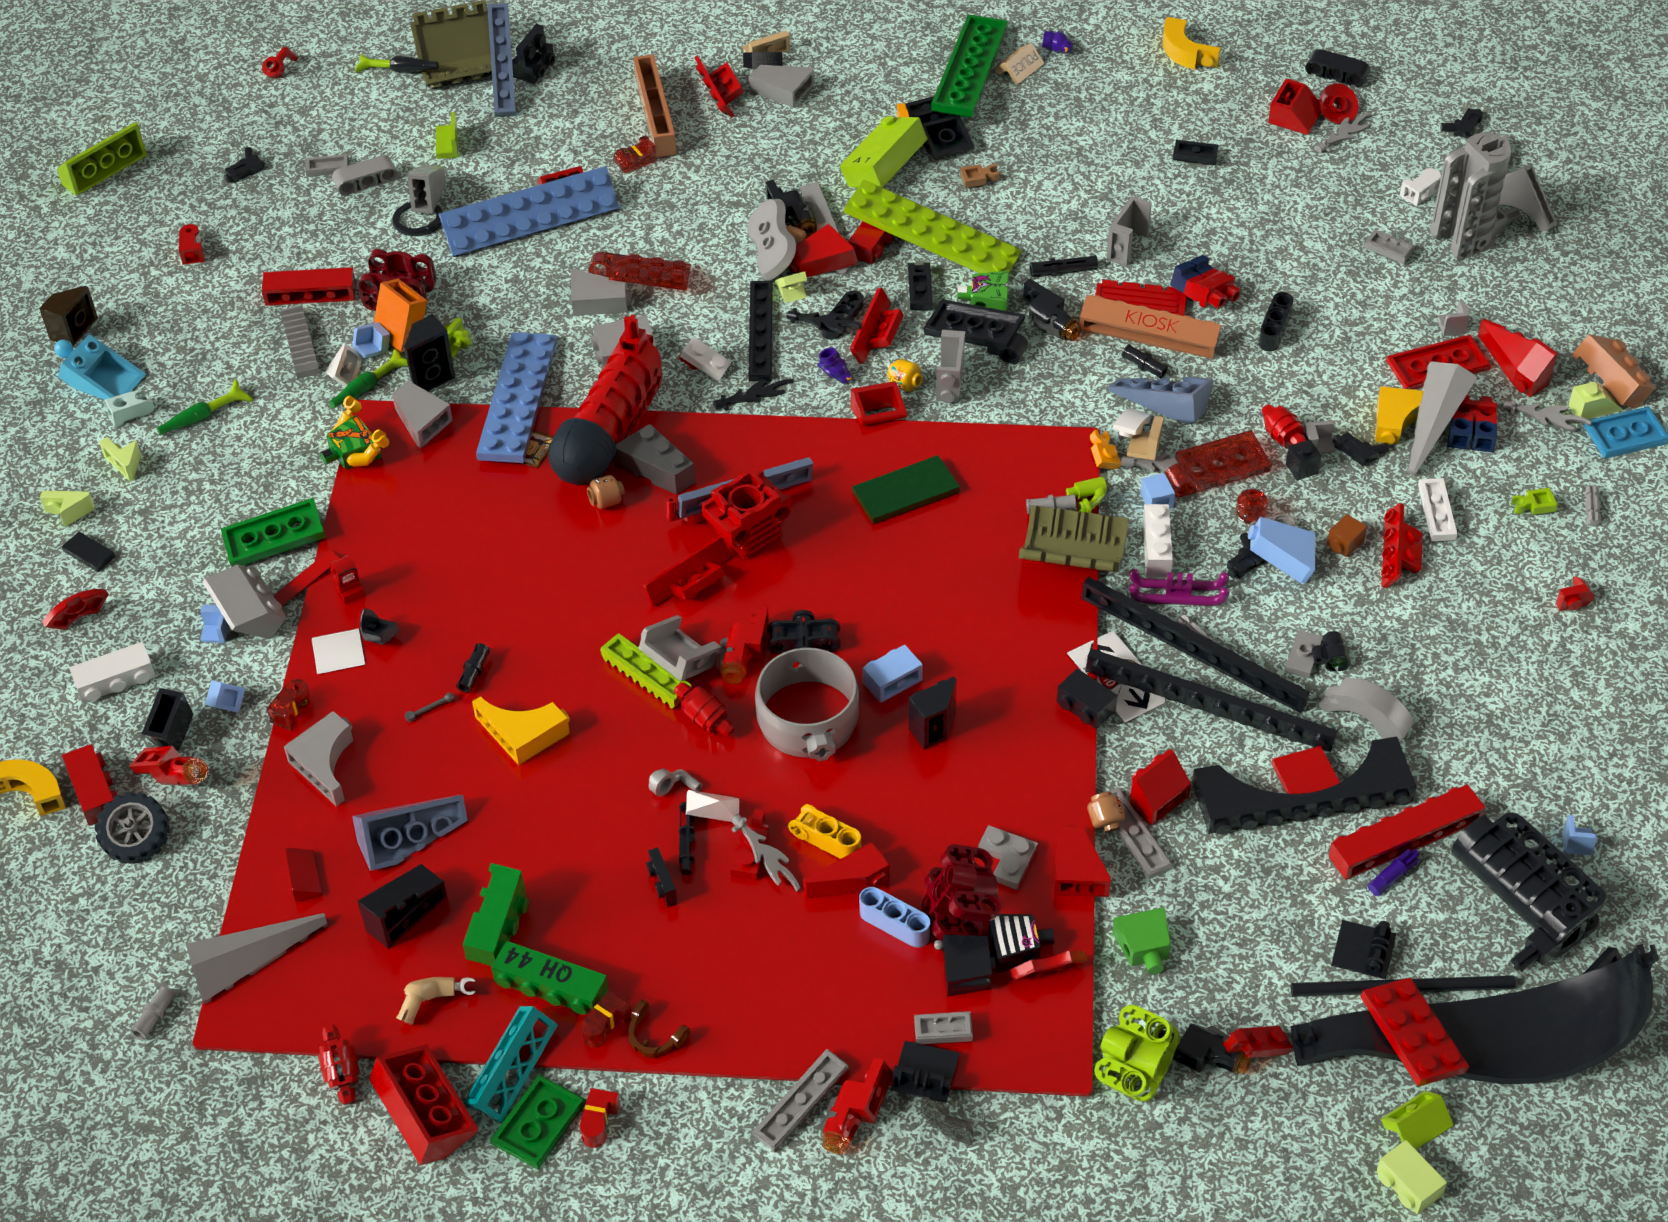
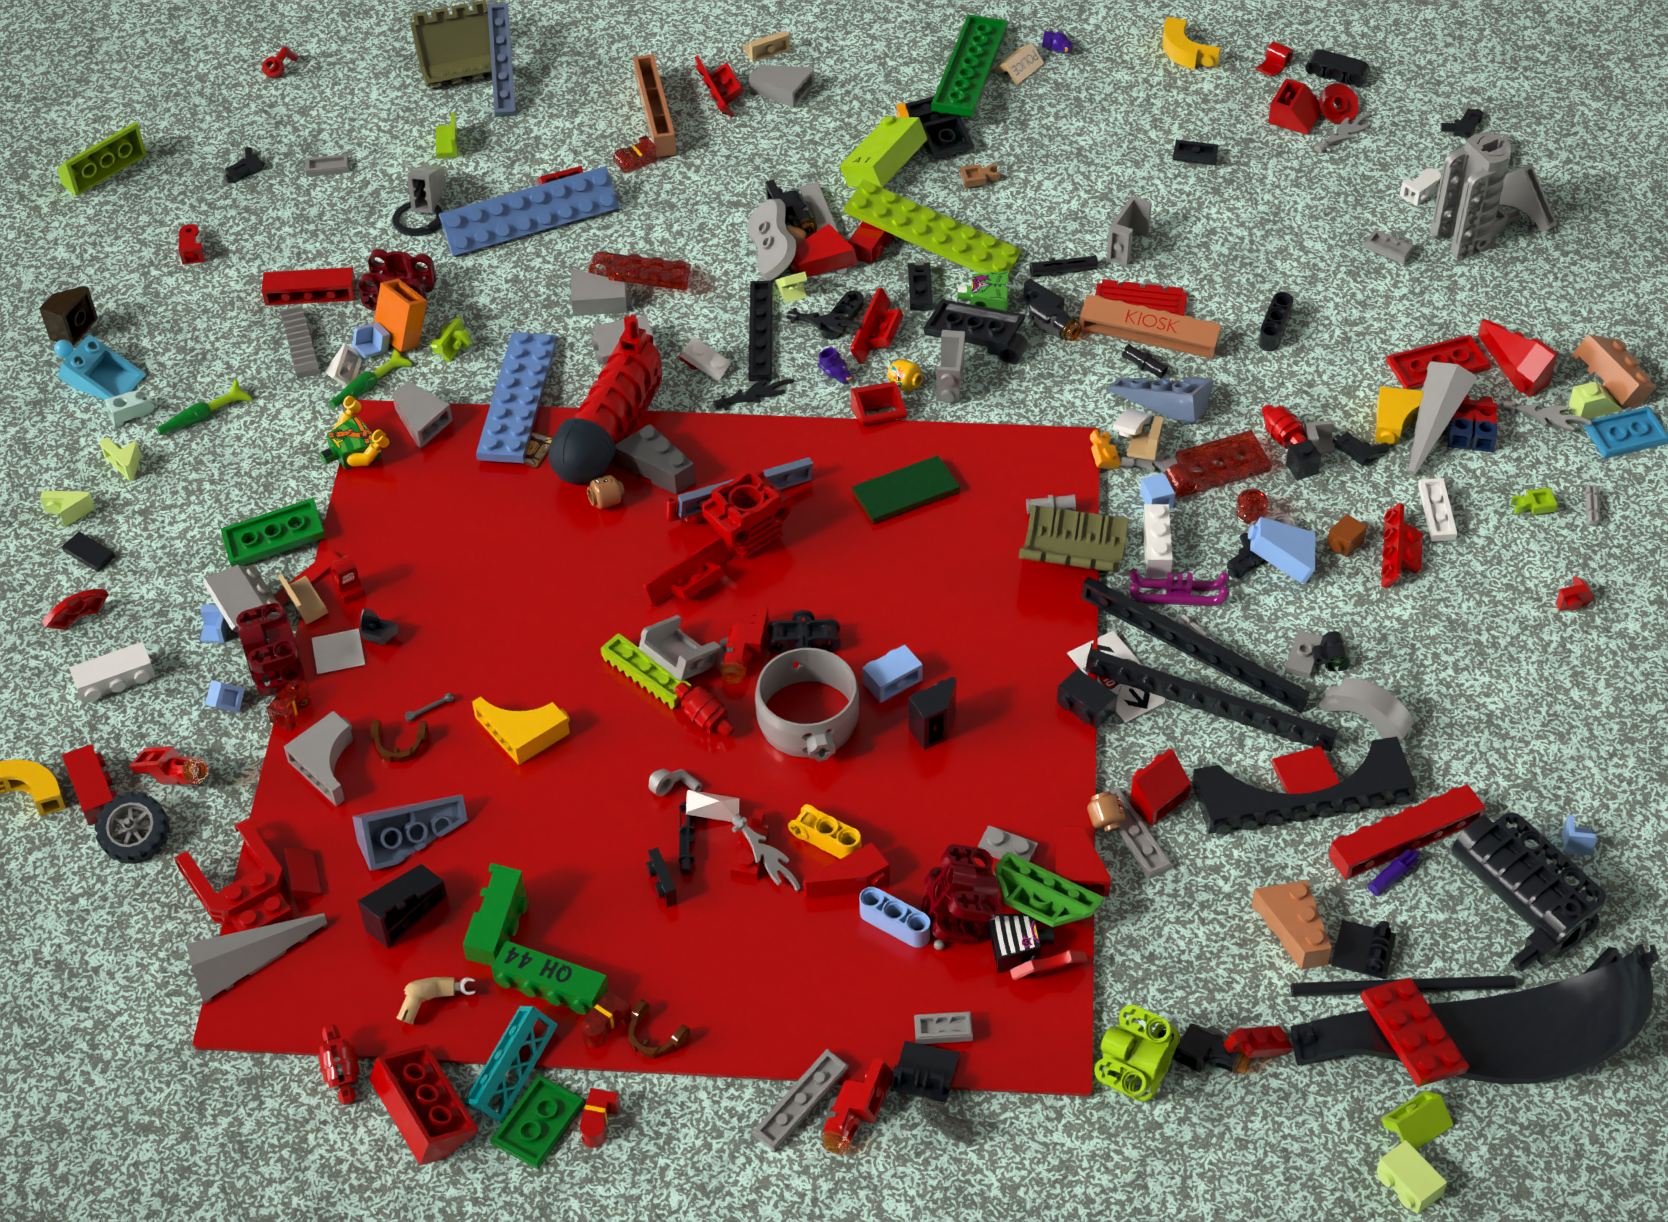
light grey pin [130,986,176,1040] -> none
black torso [142,688,194,750] -> none
light grey beam [332,155,398,196] -> none
black piece [355,54,439,73] -> none
black slope [404,314,456,392] -> none
black pin [456,643,490,693] -> none
black brick [512,24,555,84] -> none
black sticker [743,52,783,69] -> none
black torso [943,934,996,997] -> none
lime plant [1066,476,1107,513] -> none
bright green torso [1112,907,1170,975] -> none
red hips [1170,254,1241,309] -> none
light grey panel [1437,301,1470,336] -> none
none -> red plate [174,818,293,932]
none -> dark red piece [236,603,304,697]
none -> tan panel [278,574,328,625]
none -> reddish brown piece [371,720,428,762]
none -> bright green wedge [994,852,1104,927]
none -> nougat wedge [1251,880,1332,970]
none -> red panel [1255,41,1293,77]

